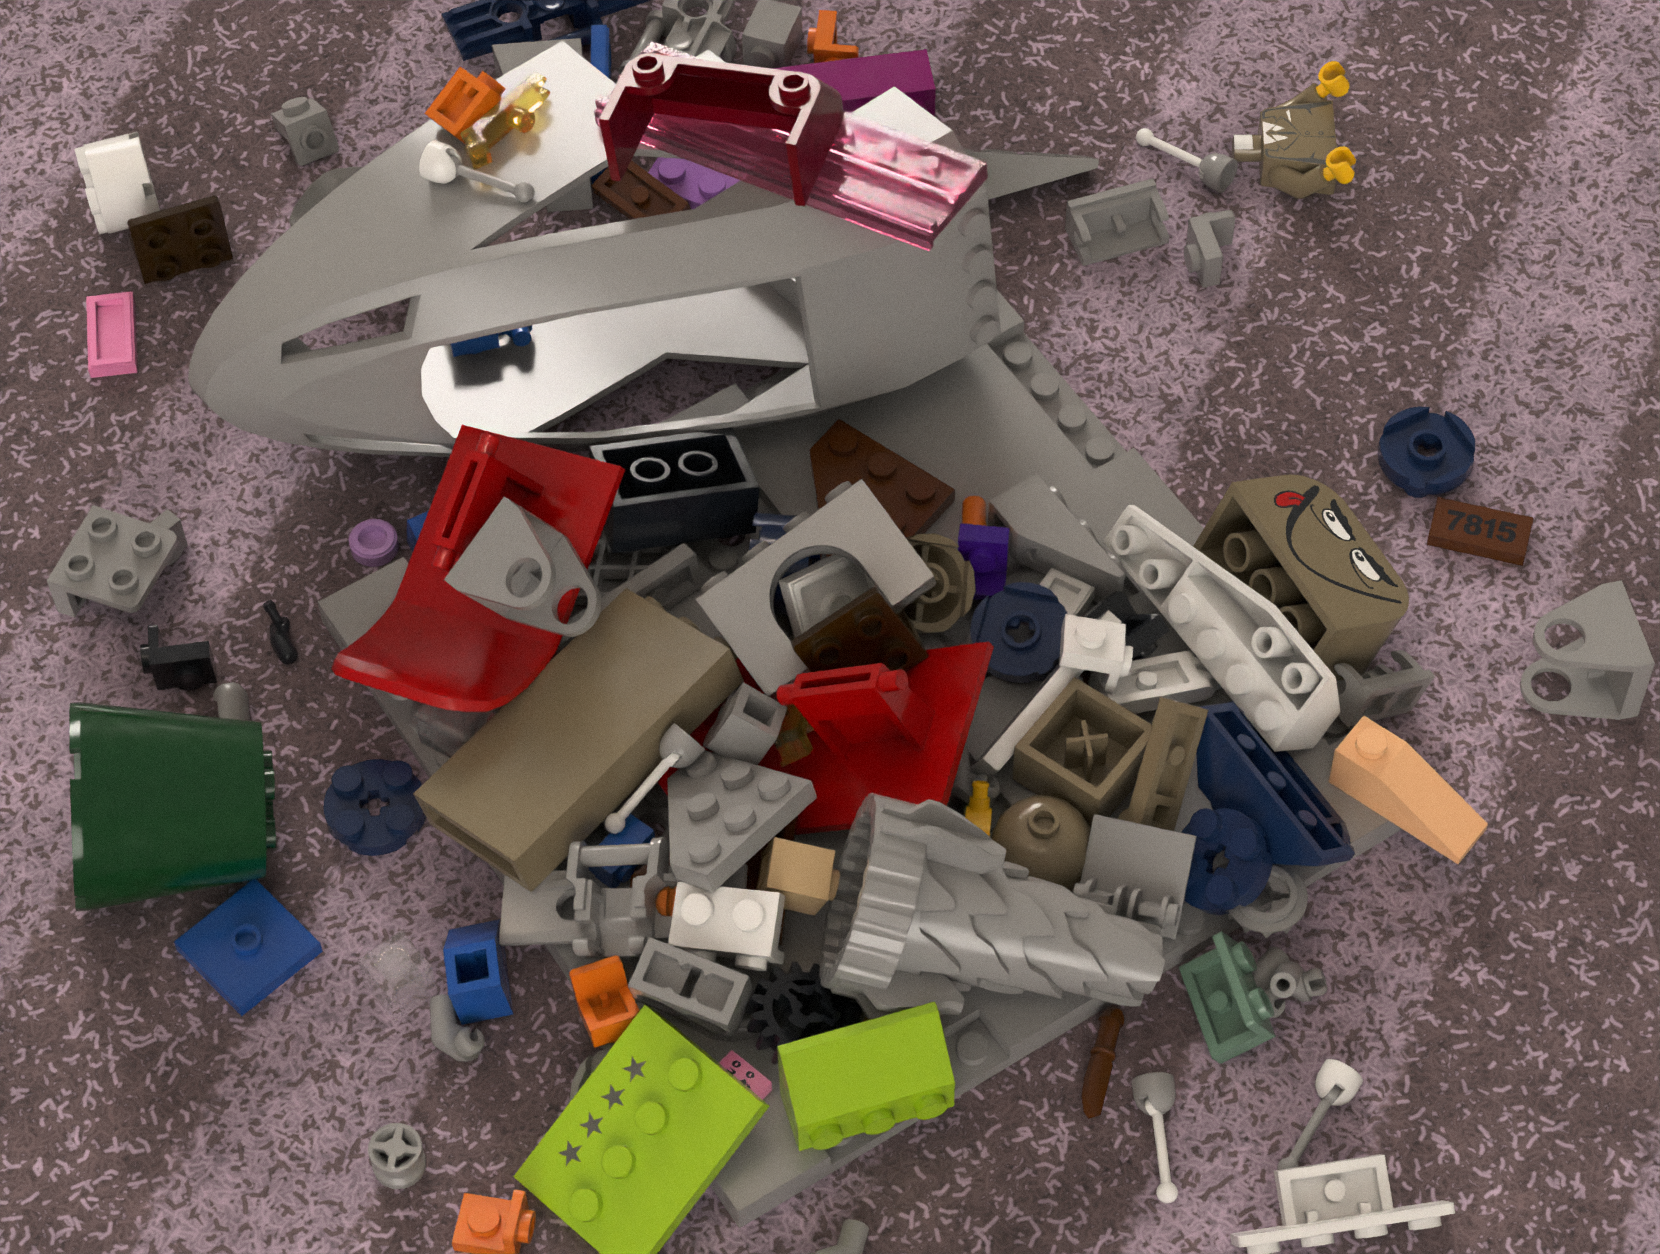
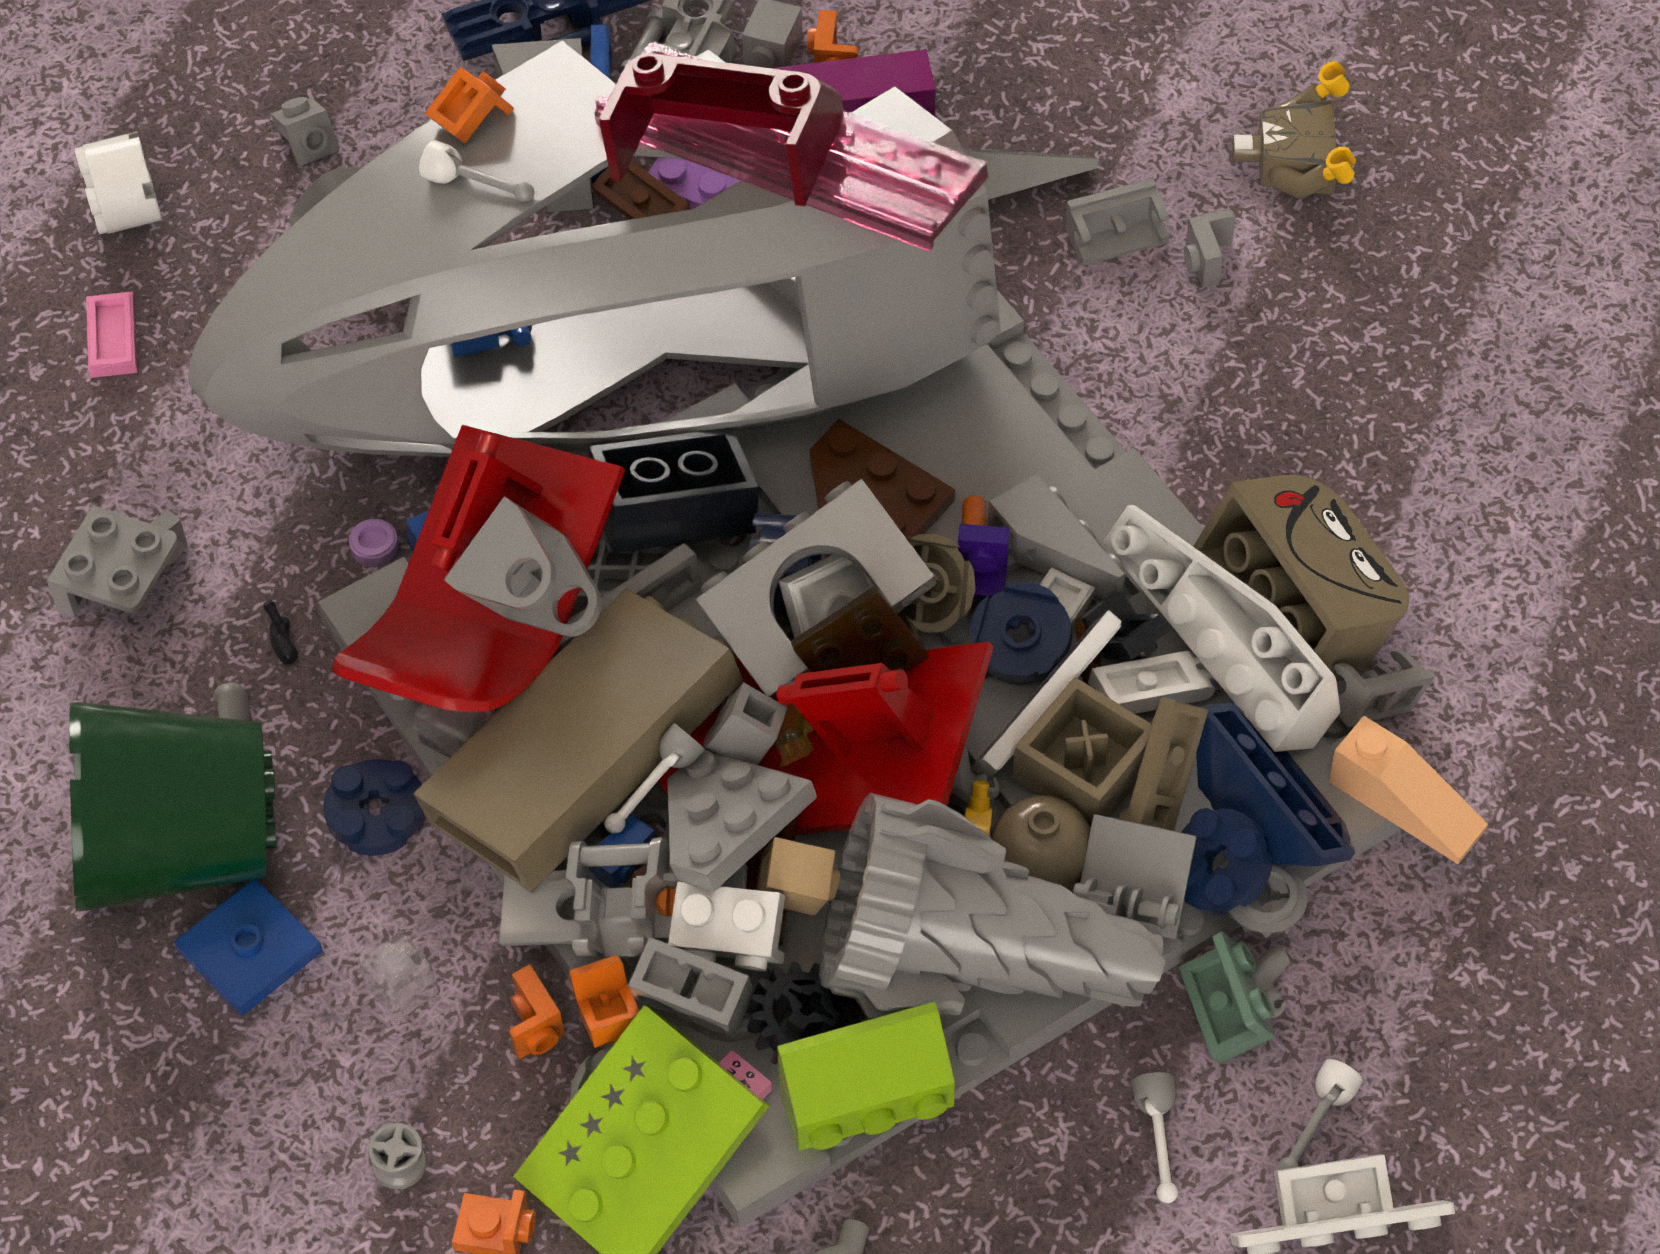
dark brown bracket [127,195,233,284] -> none
black bracket [140,624,217,690] -> none
light grey arm [429,994,485,1062] -> none
blue slope [443,919,513,1025] -> none
clear yellow piece [460,72,550,170] -> none
white bracket [1059,614,1133,694] -> none
reddish brown piece [1081,1006,1124,1119] -> none
hinge [1136,128,1238,193] -> none
light grey arm [1270,961,1328,1002] -> none
dark blue plate [1378,406,1475,498] -> none
reddish brown tile [1427,497,1534,566] -> none
light grey hose [1520,580,1655,720] -> none
none -> orange bracket [509,964,565,1059]

